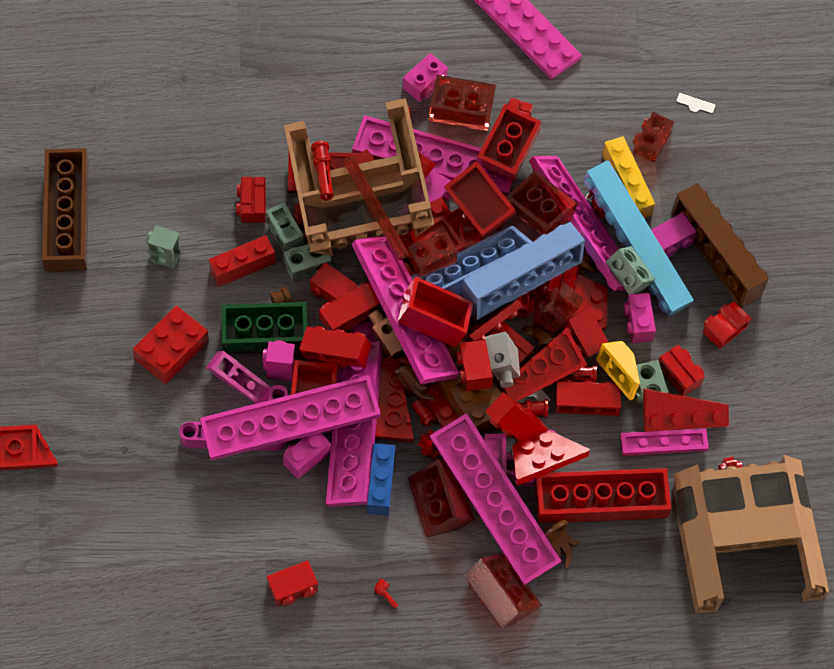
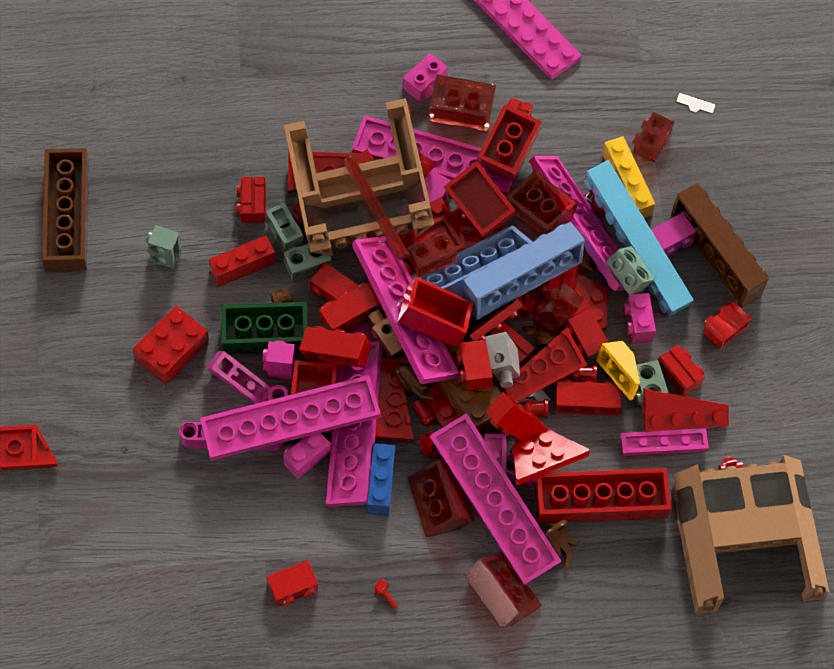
red pin [311,141,334,201] -> none

